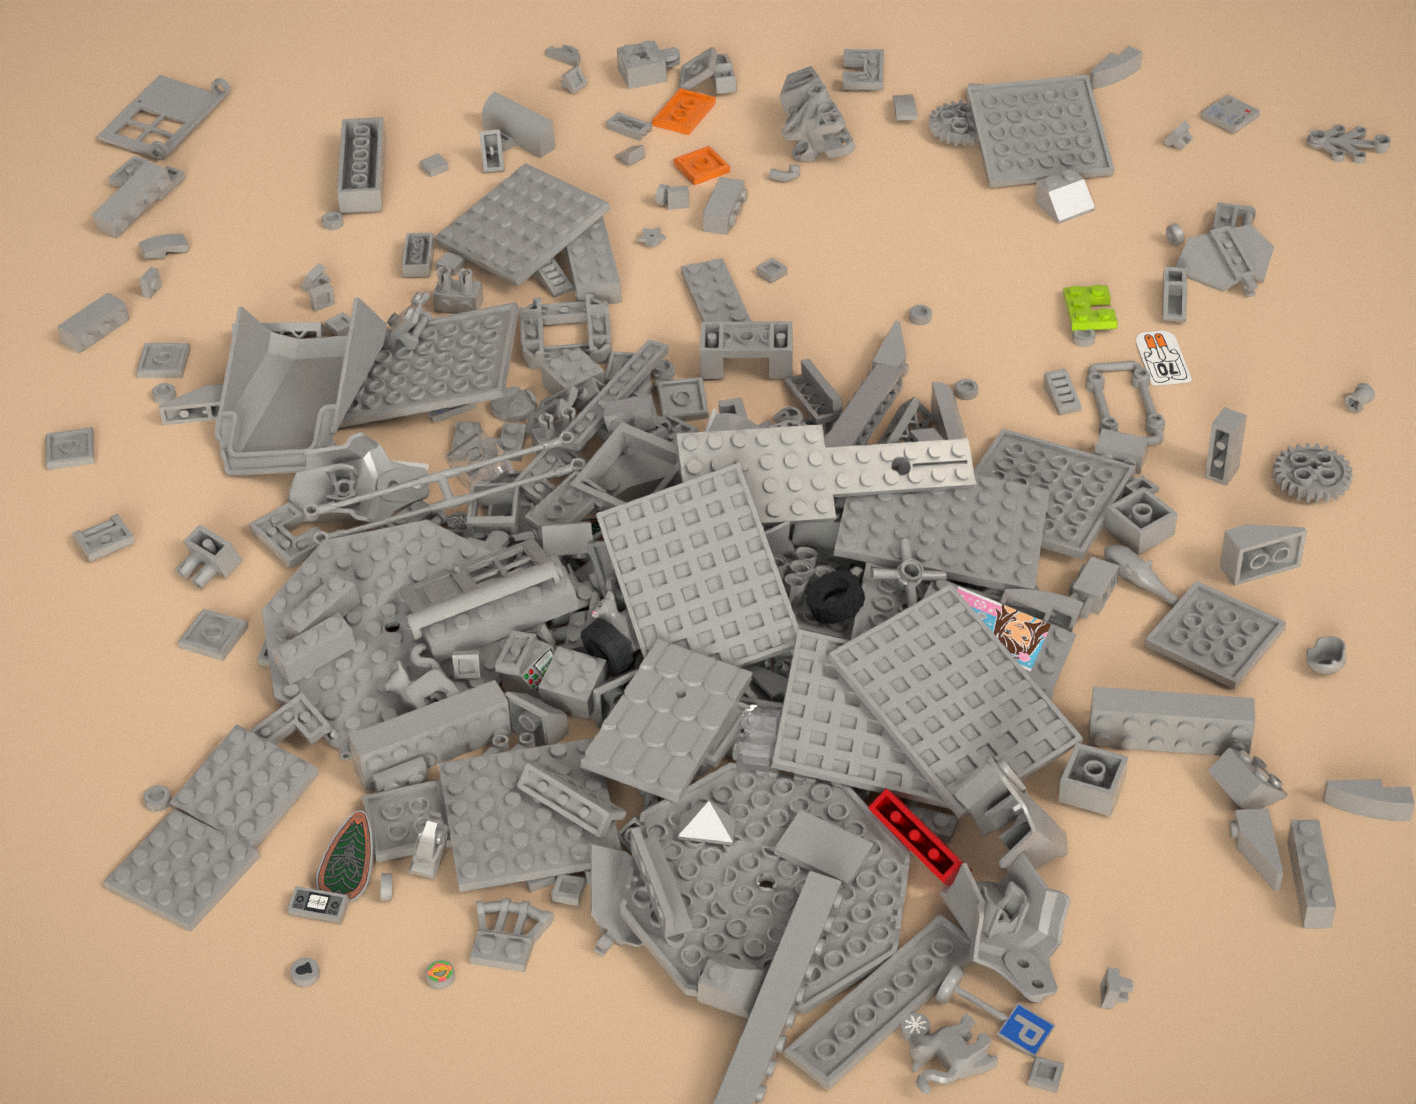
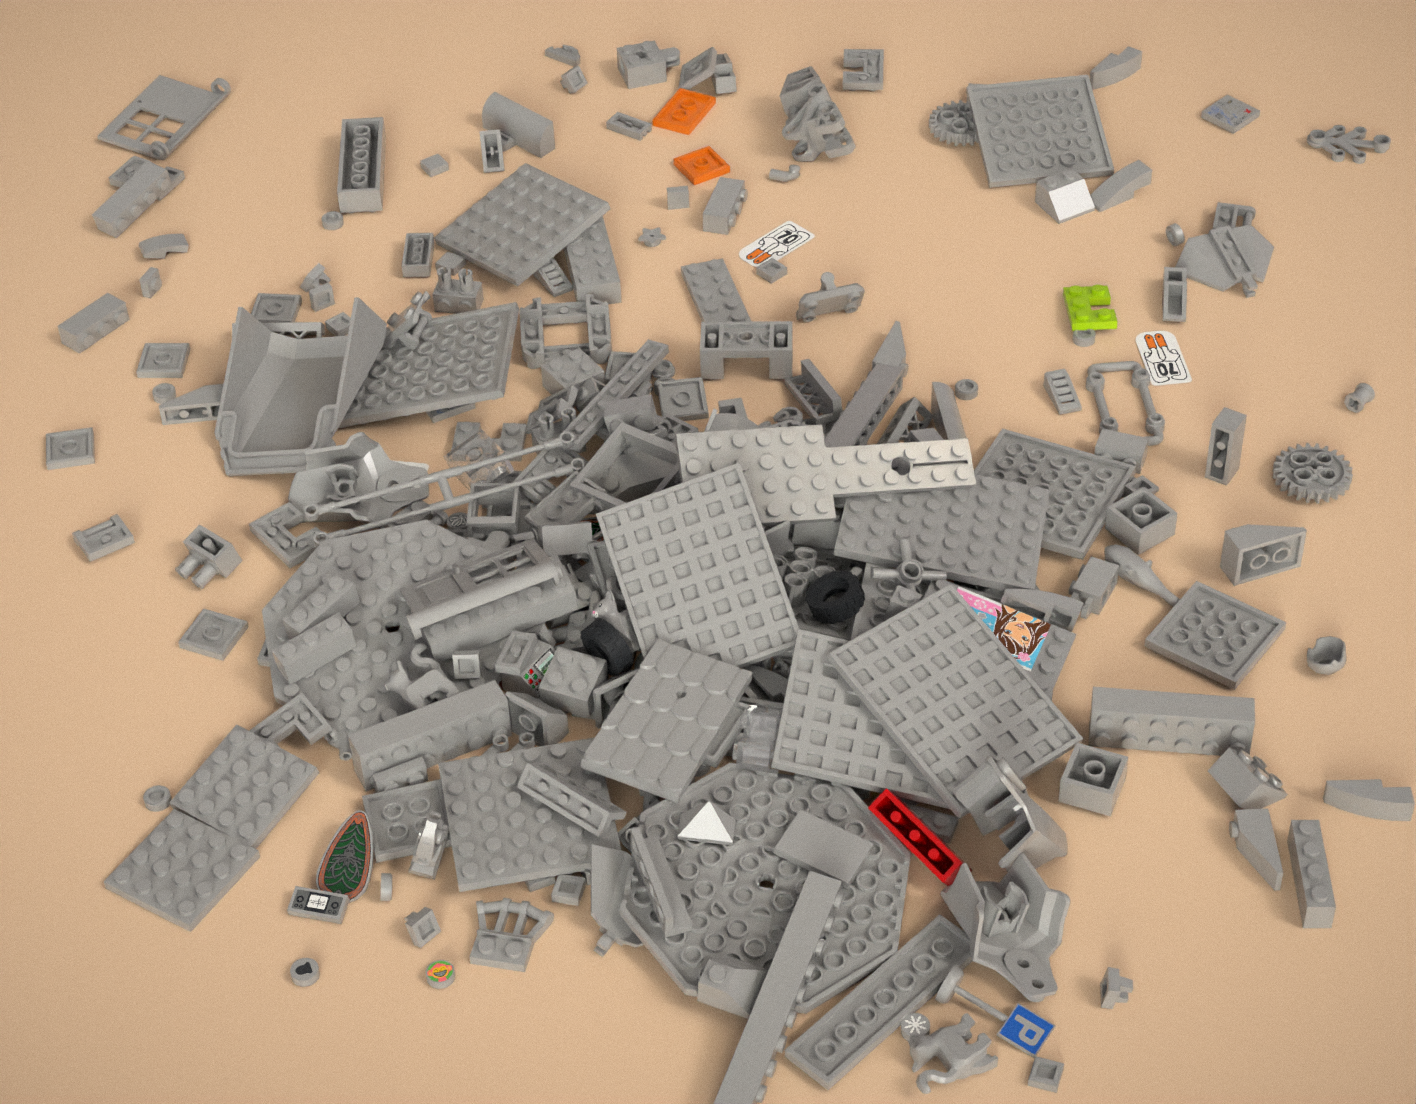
light grey tile [491,387,537,423] -> none
light grey slope [616,145,645,166] -> none
light grey tile [655,184,670,206] -> none
light grey slope [892,94,917,120] -> none
light grey tile [909,305,932,325] -> none
light grey tile [1163,121,1193,150] -> none
none -> light grey tile [251,293,302,323]
none -> light grey tile [404,907,441,948]
none -> sticker [739,221,815,267]
none -> light grey shield [796,272,865,322]
none -> light grey brick [883,585,922,622]
none -> light grey slope [1090,160,1152,212]

